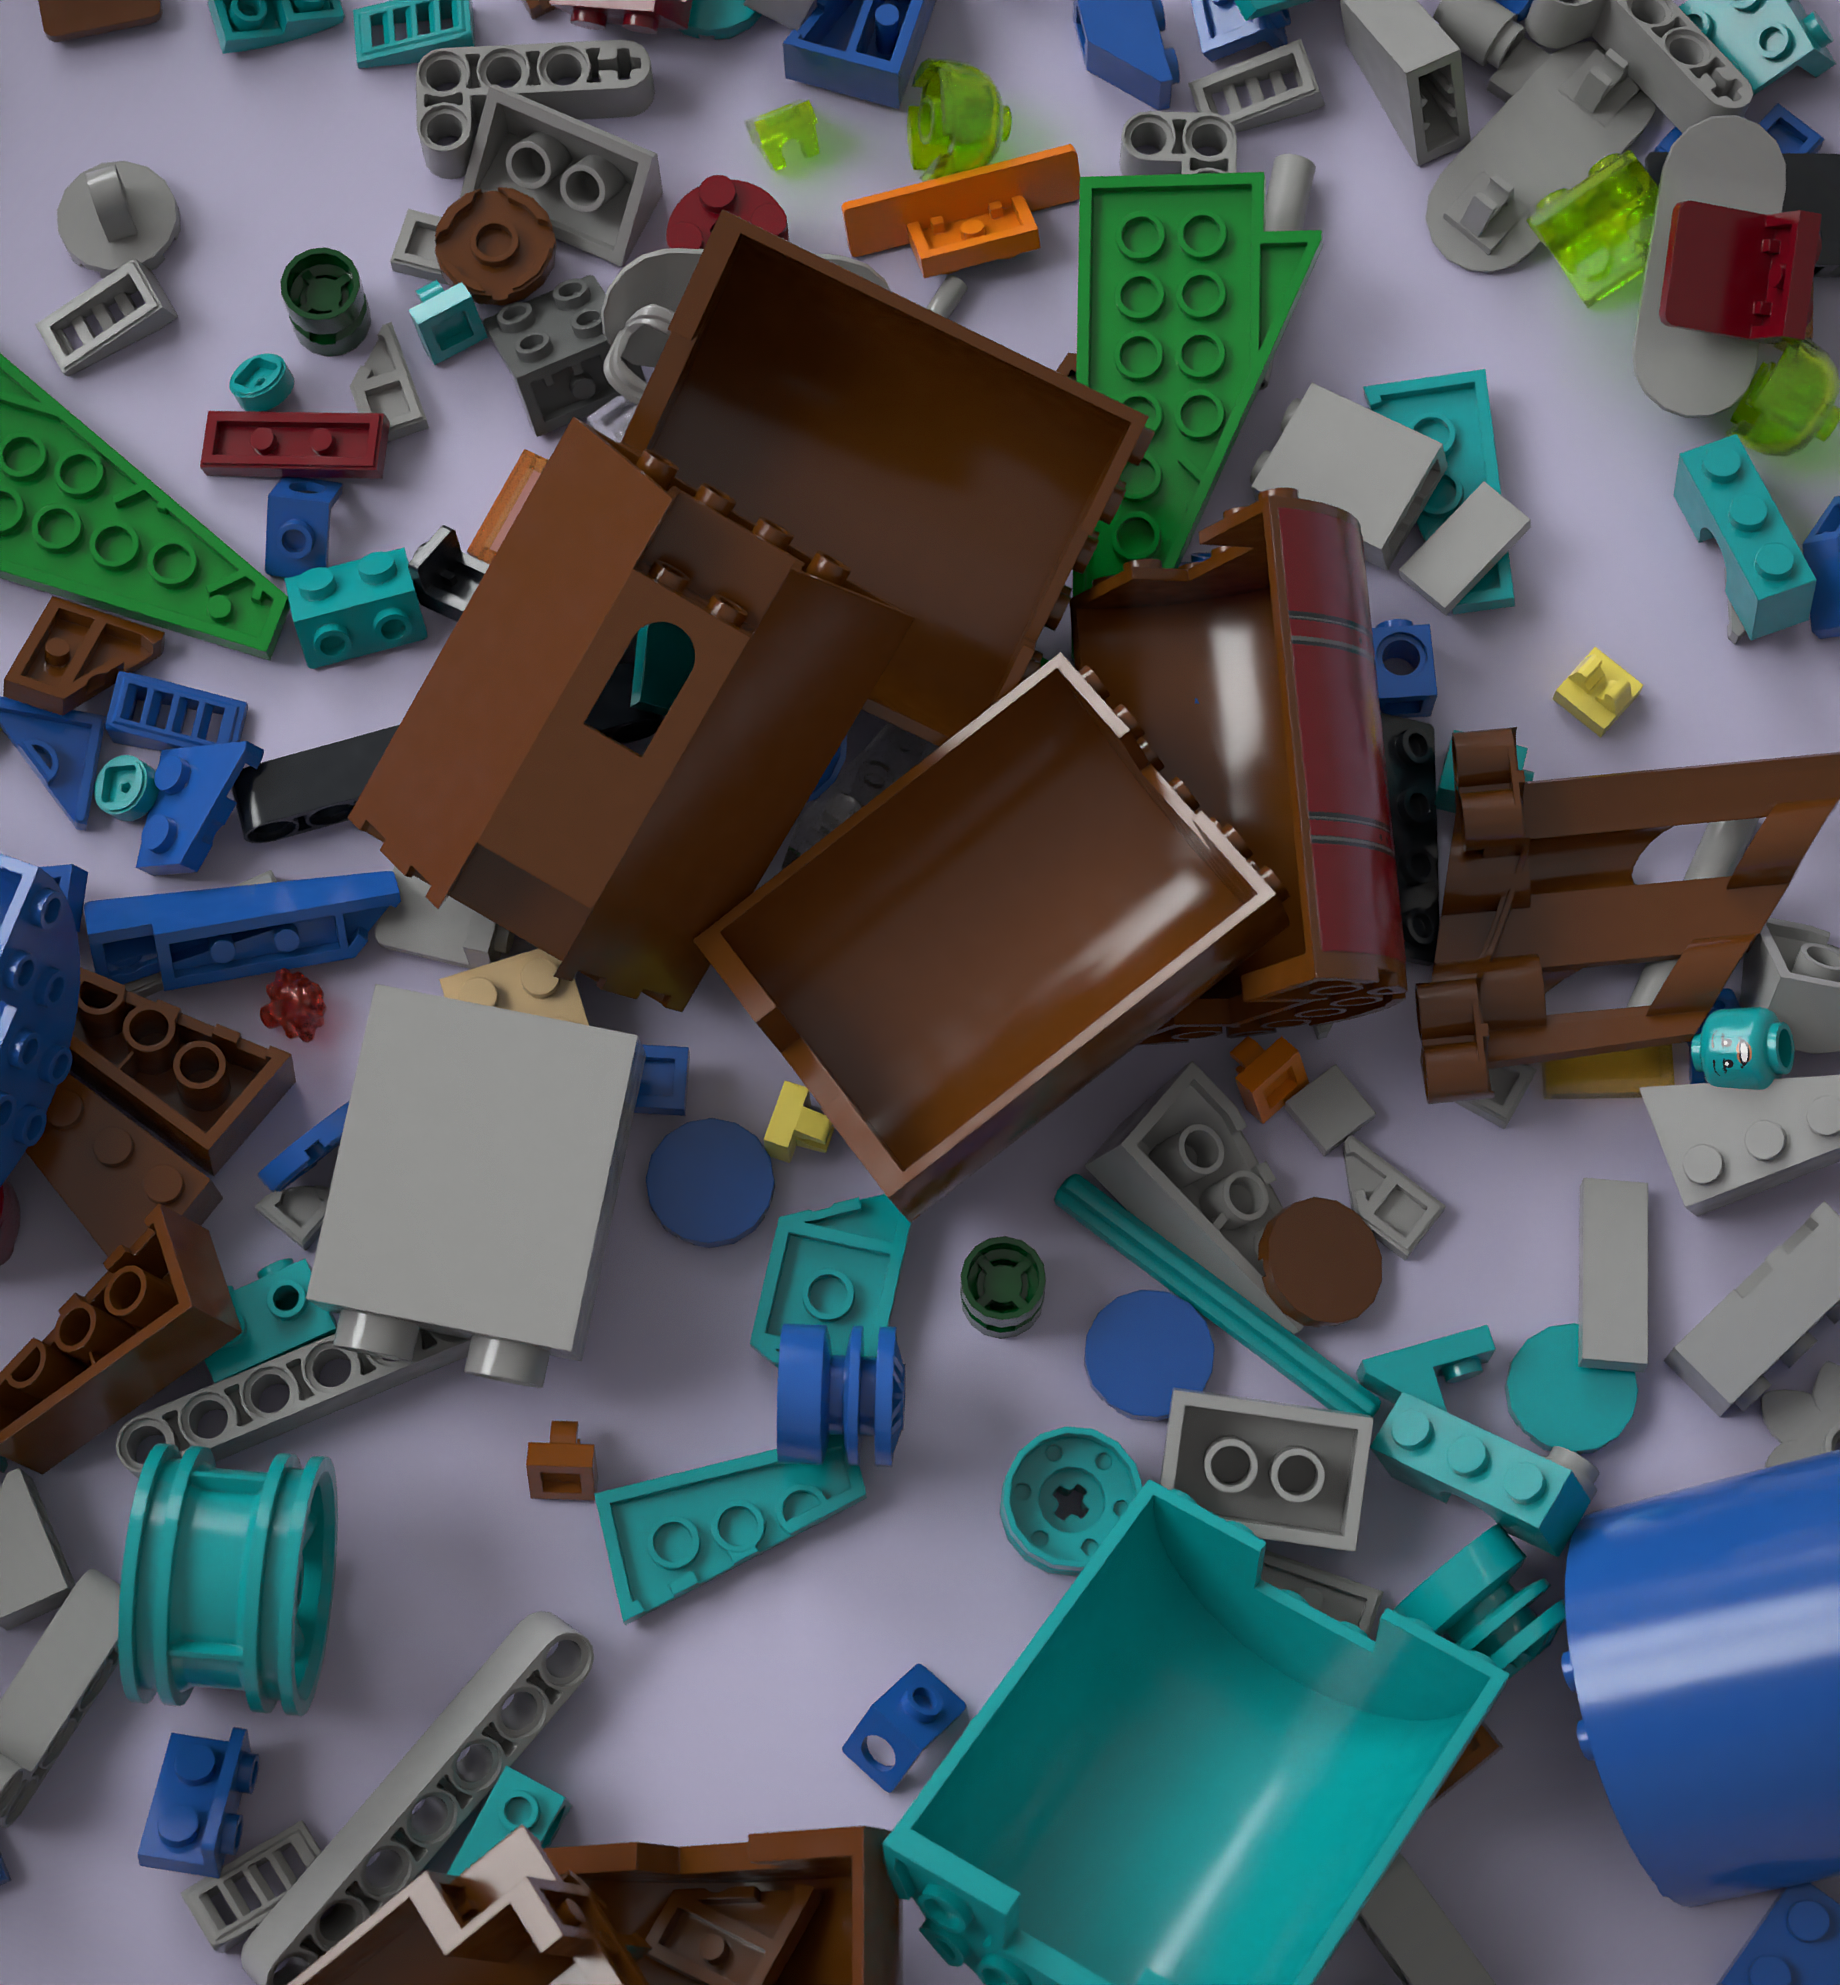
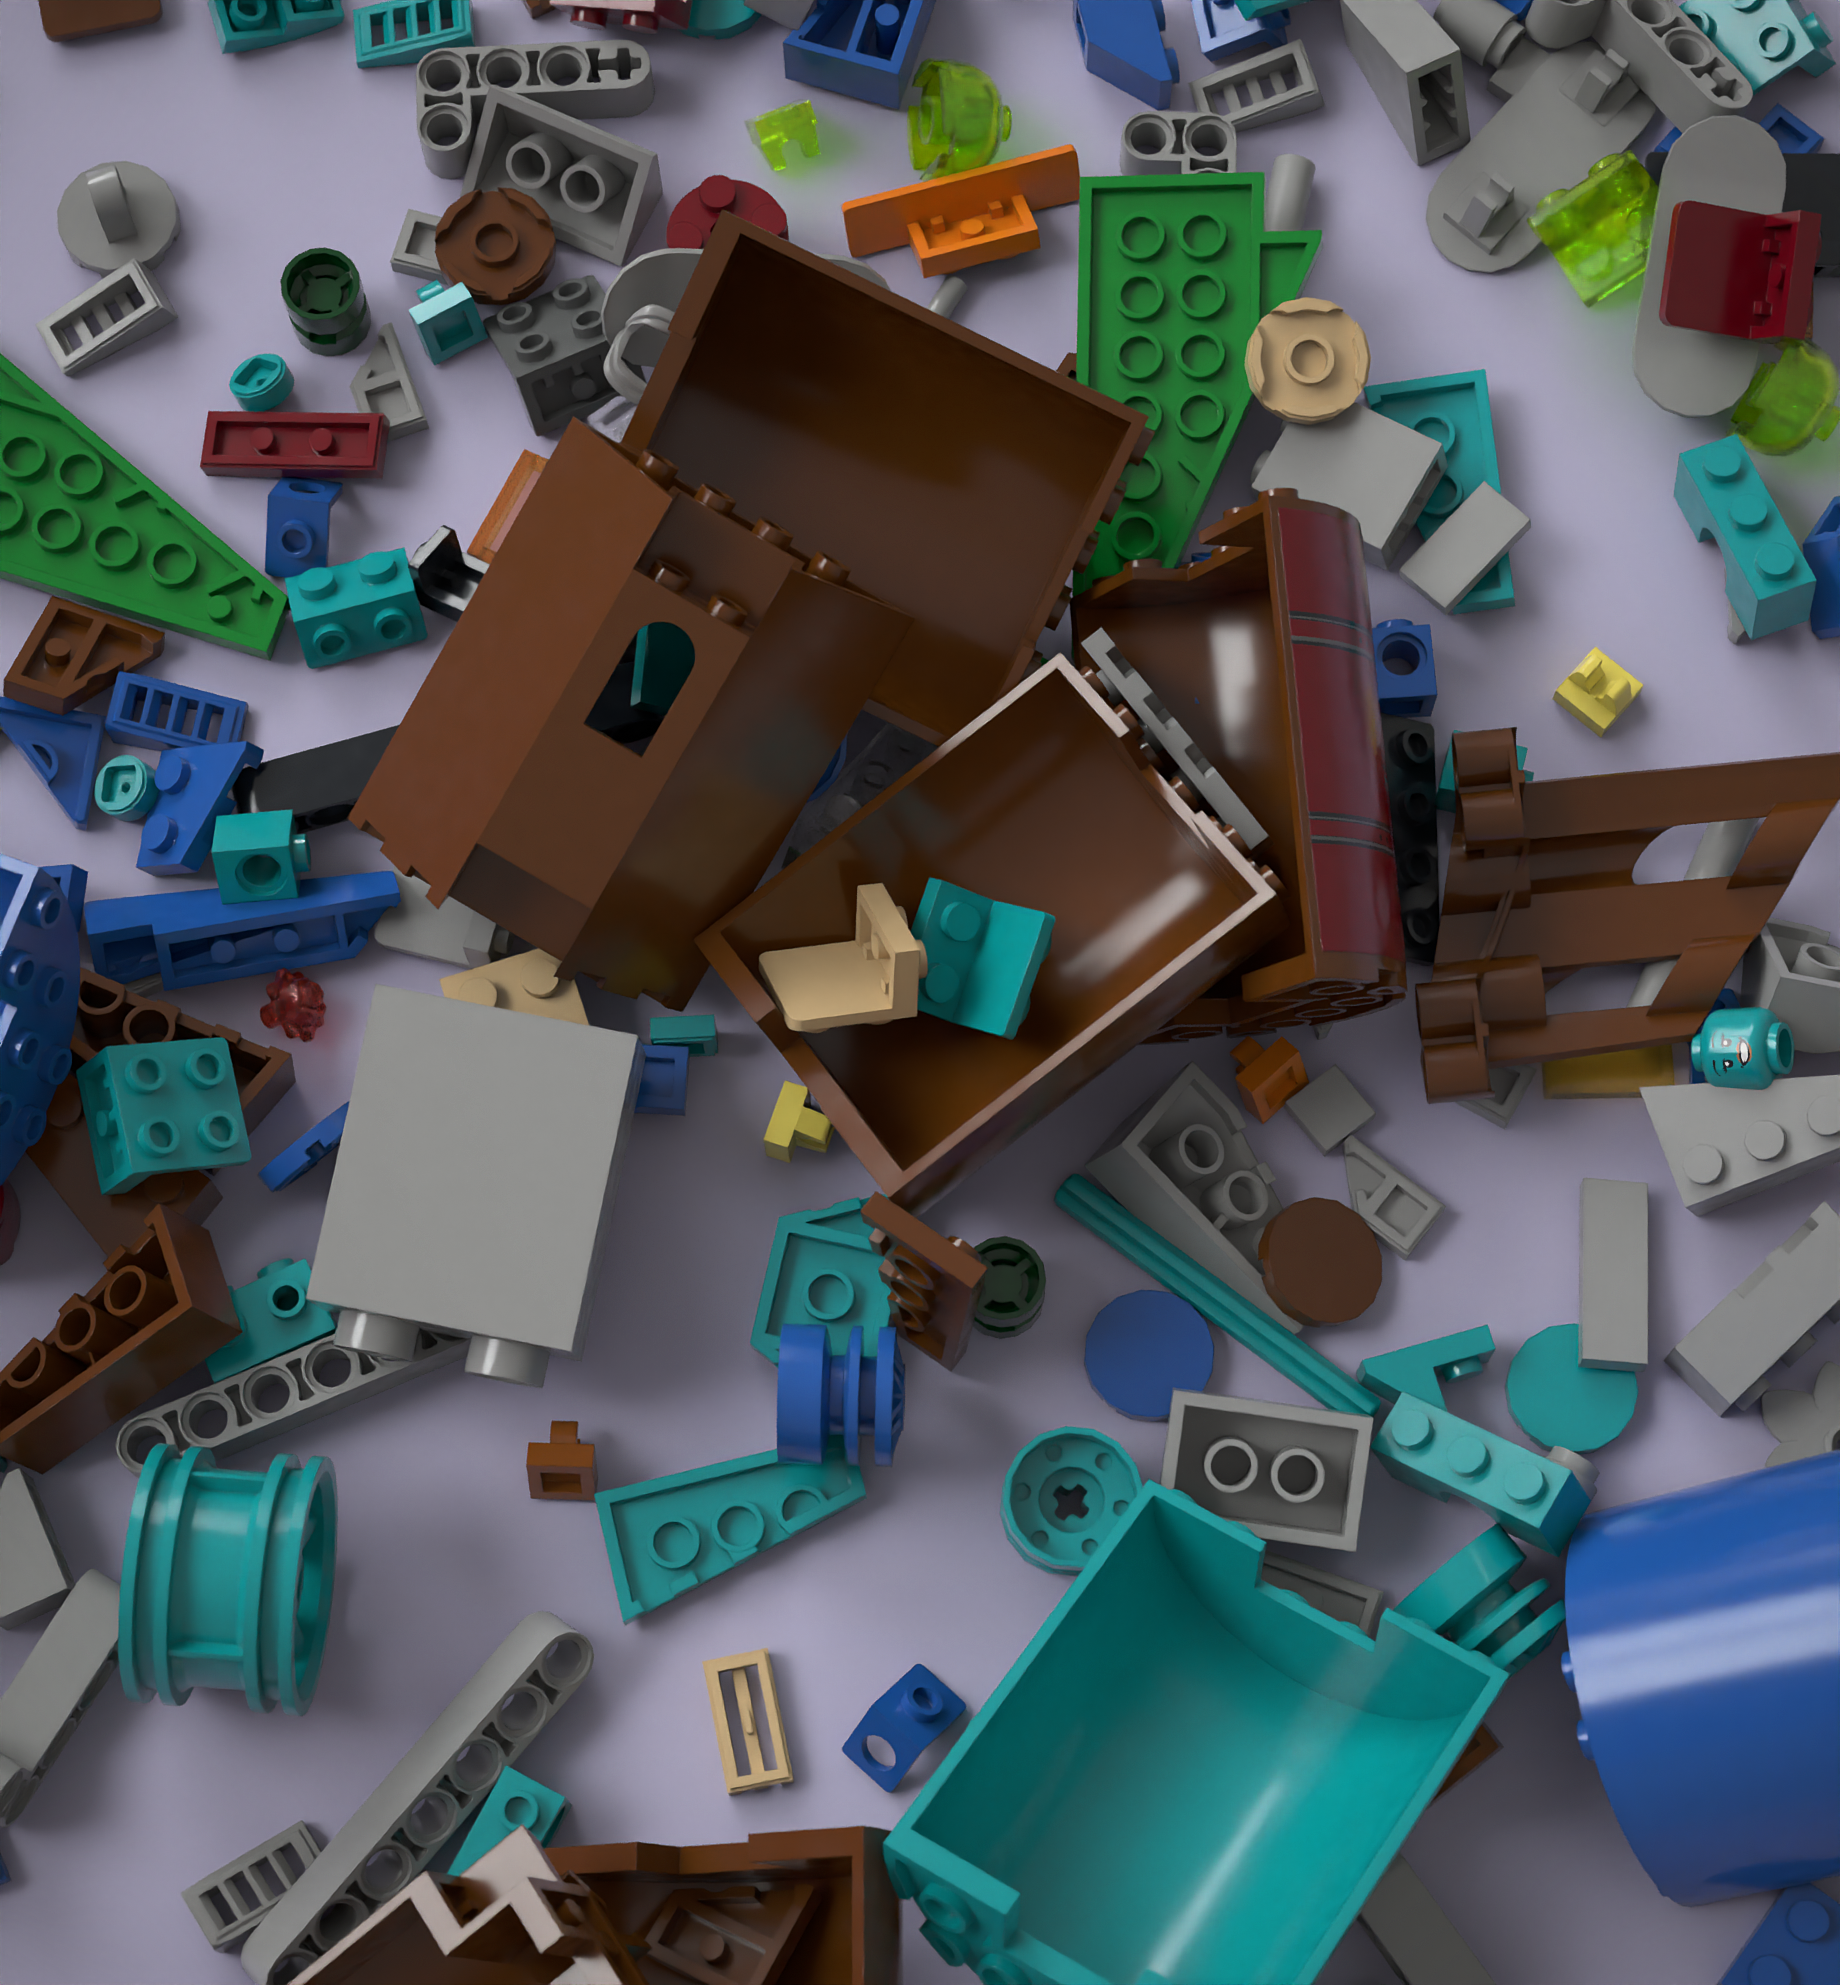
blue bracket [137,1727,260,1879] -> none
light grey tile [254,1185,330,1251] -> none
blue tile [645,1118,775,1248] -> none
none -> teal bracket [76,1037,252,1196]
none -> teal brick [211,809,311,904]
none -> teal tile [650,1014,718,1057]
none -> tan tile [702,1648,794,1796]
none -> tan bracket [759,883,928,1033]
none -> reddish brown wing [860,1191,988,1372]
none -> teal bracket [910,877,1055,1040]
none -> light grey wing [1081,627,1274,860]
none -> tan tile [1244,297,1371,425]

